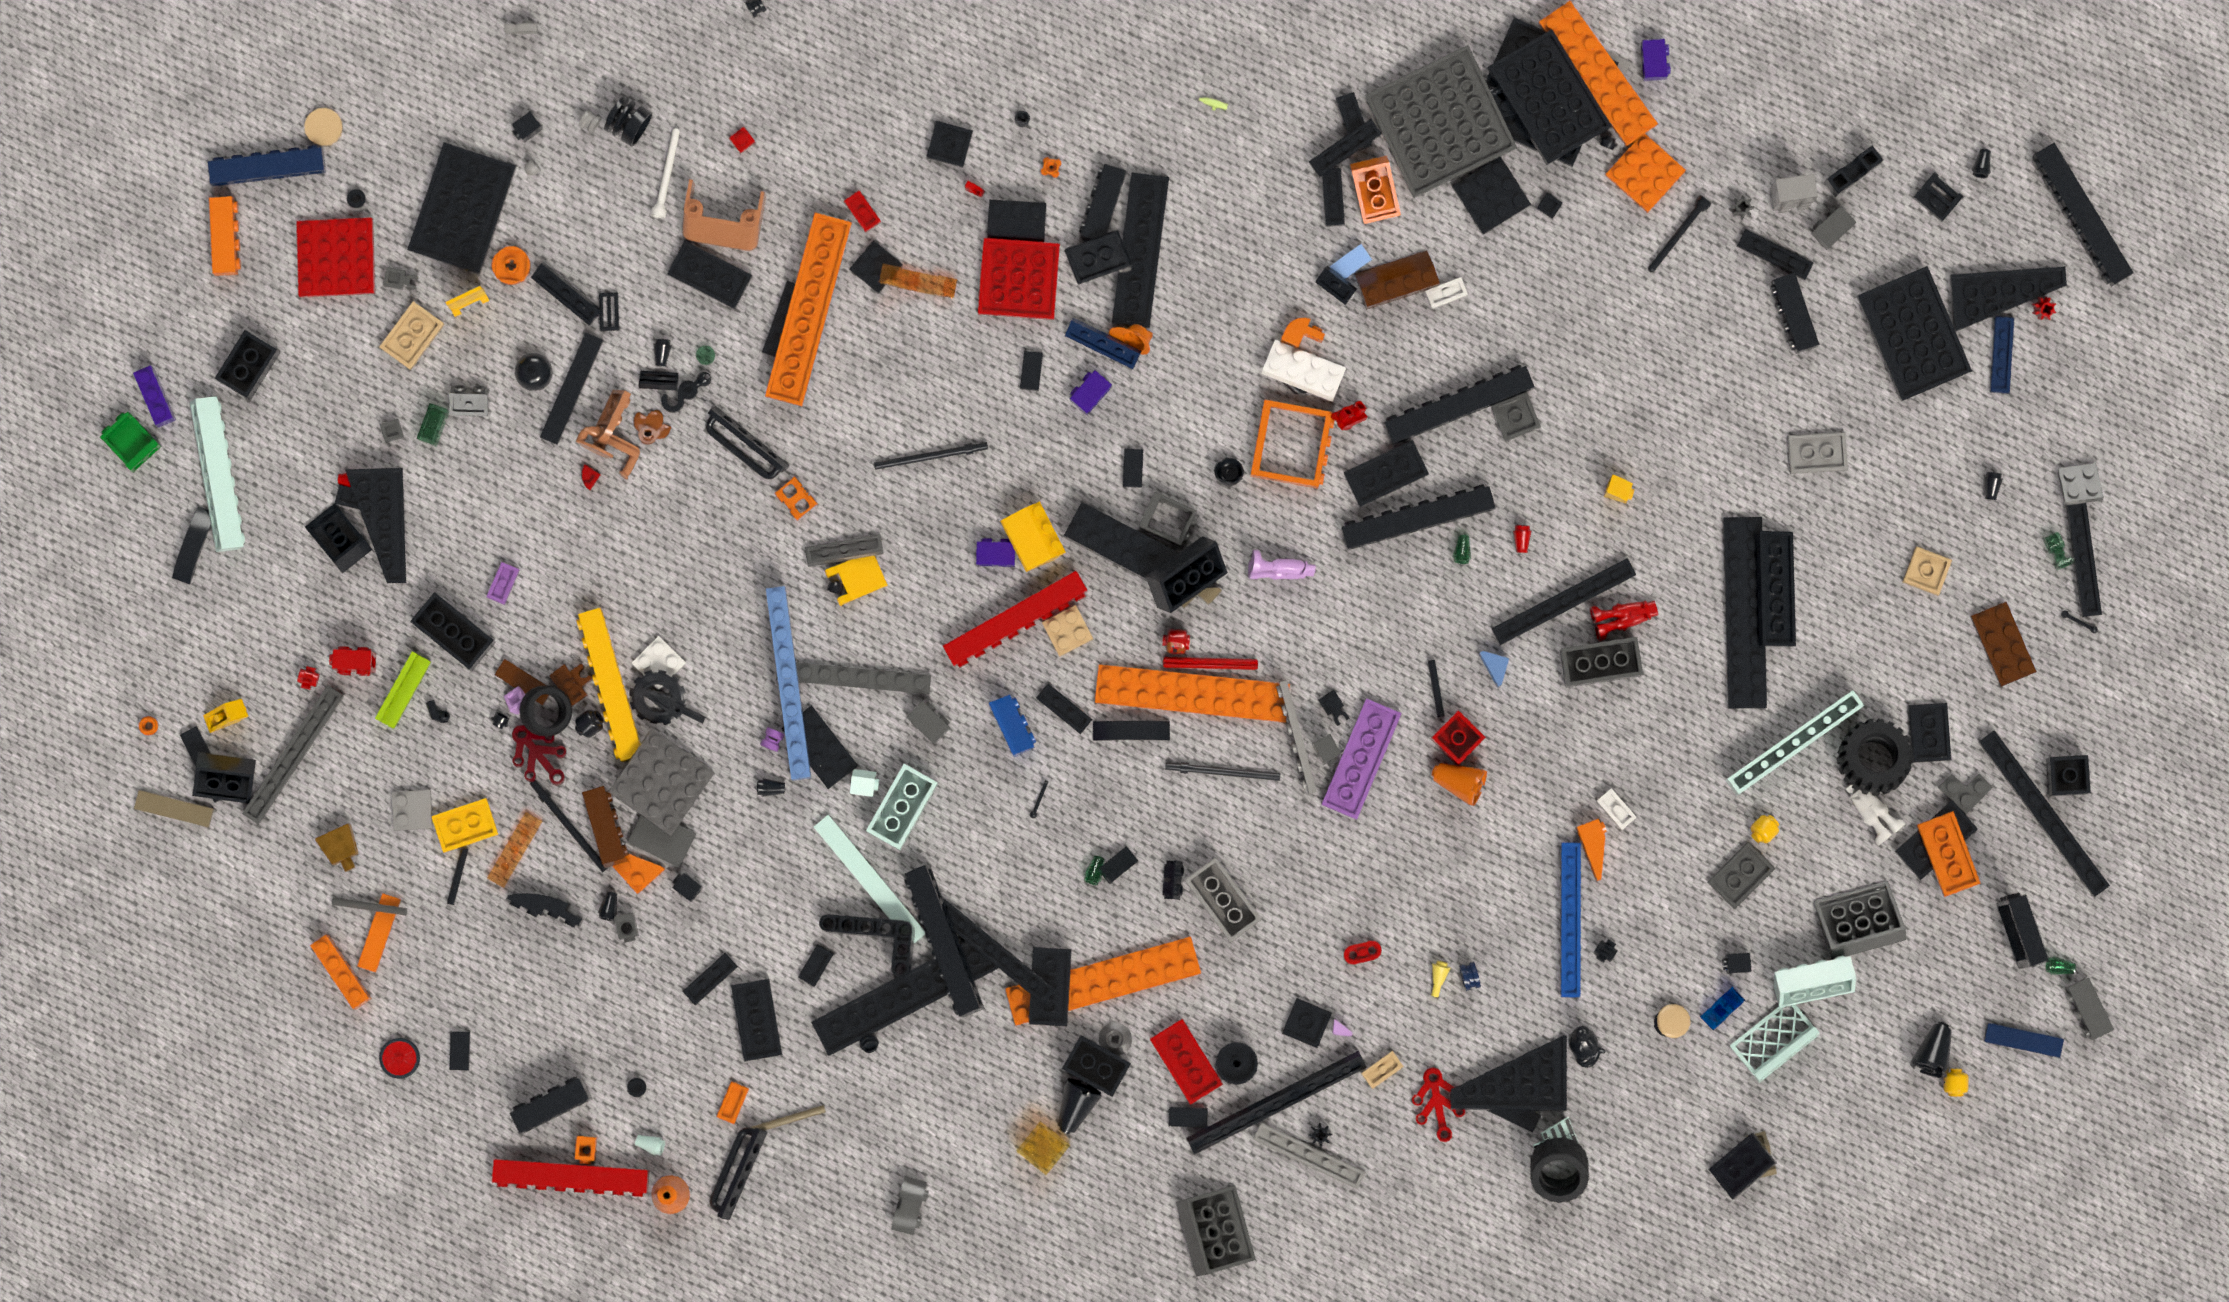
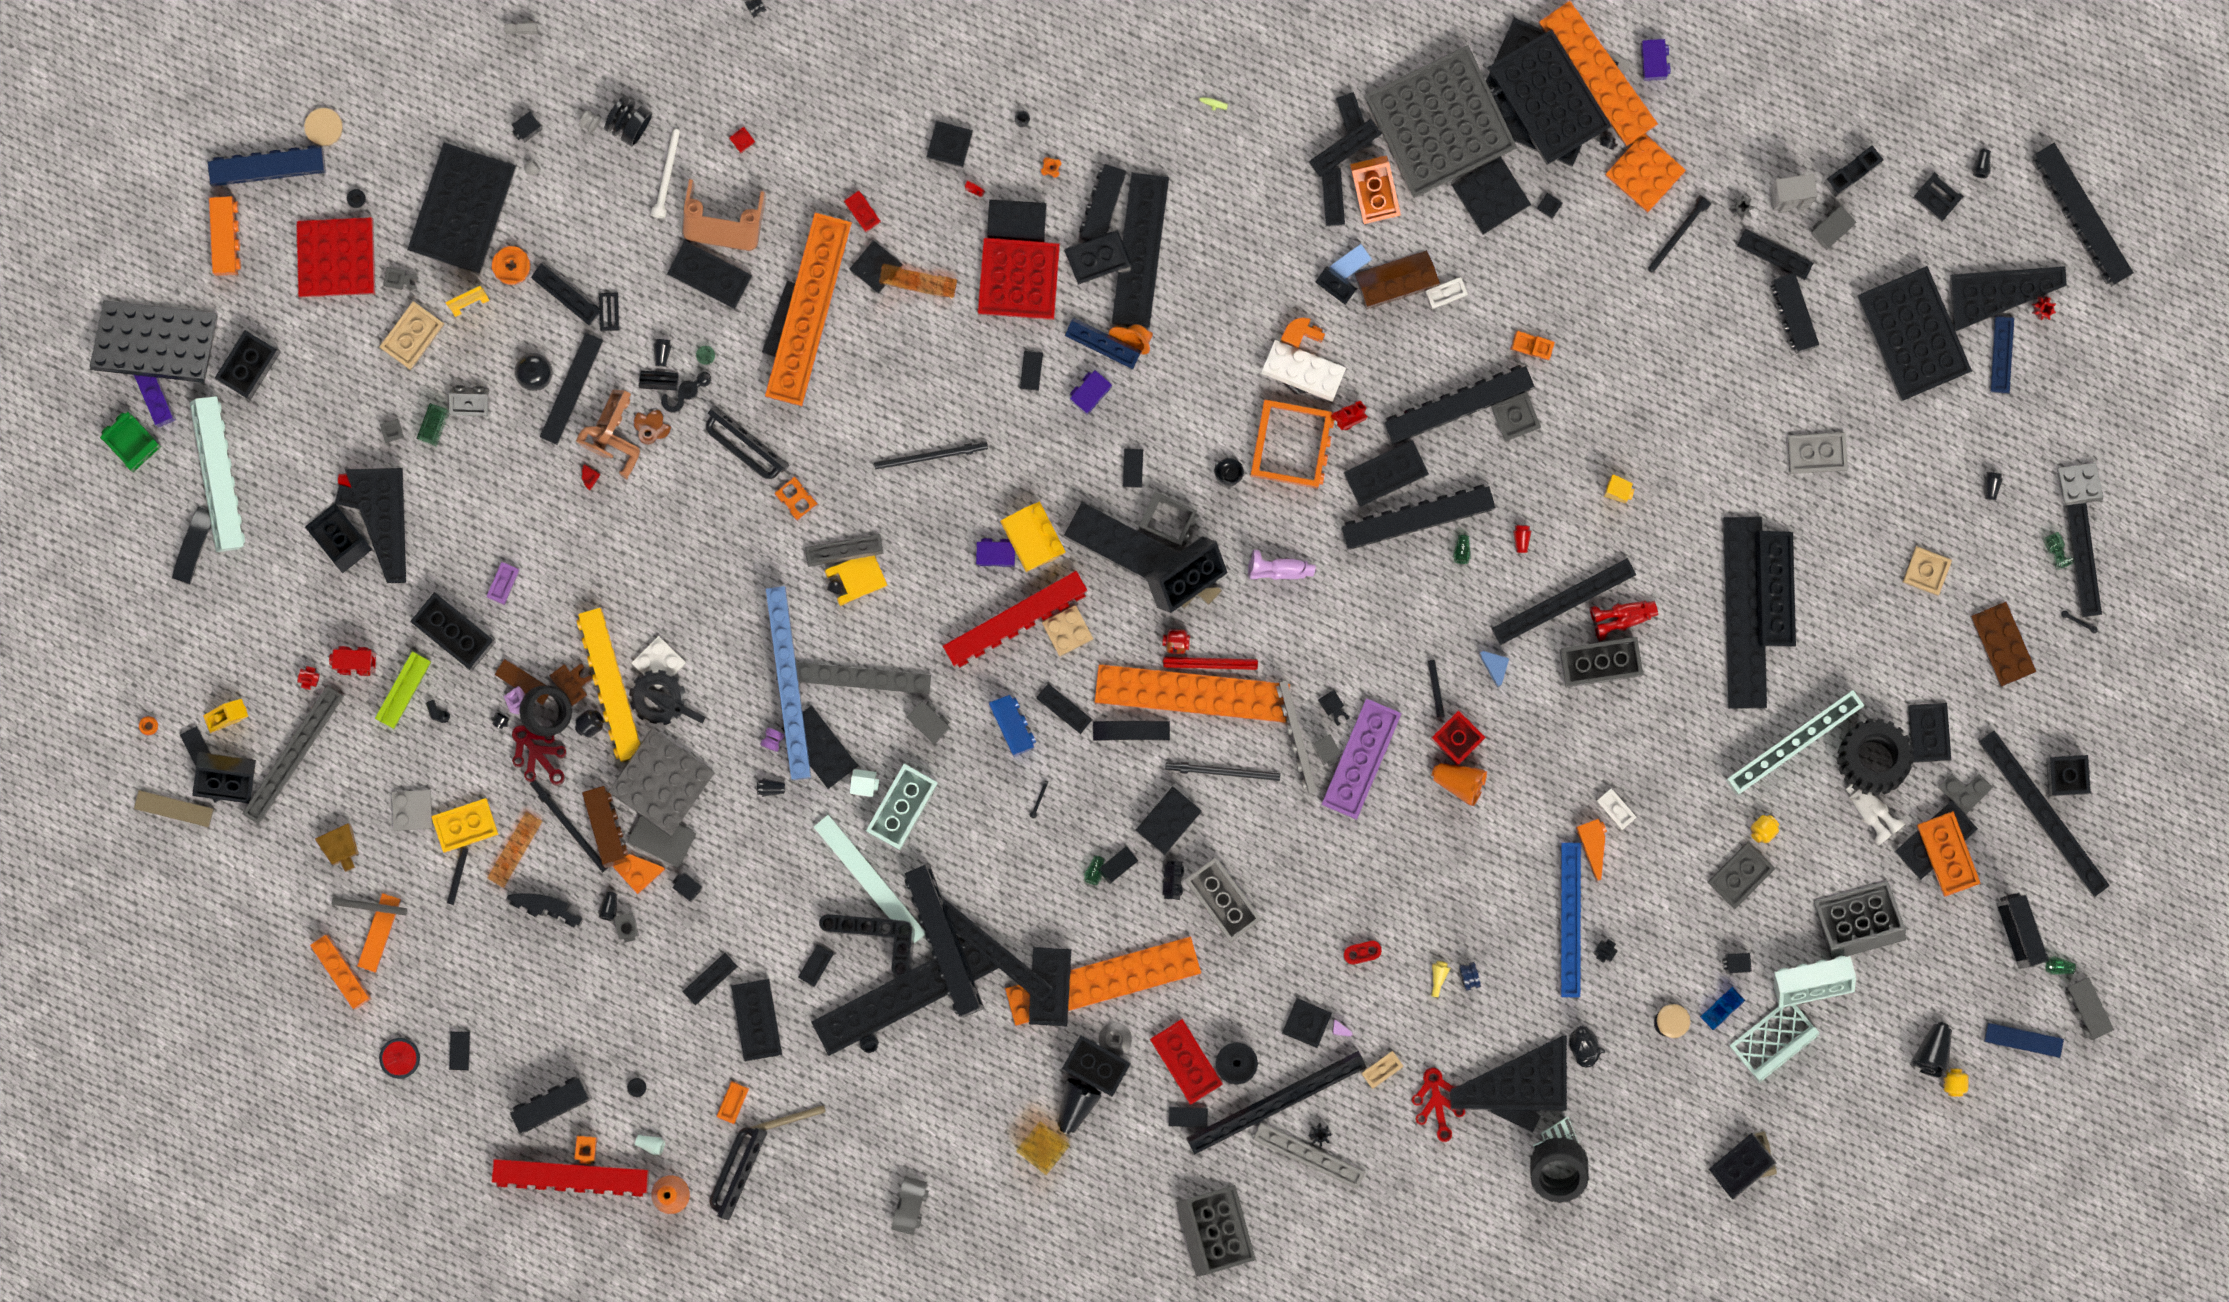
none -> black plate [89,300,218,383]
none -> black brick [1135,786,1202,856]
none -> orange slope [1510,331,1555,361]

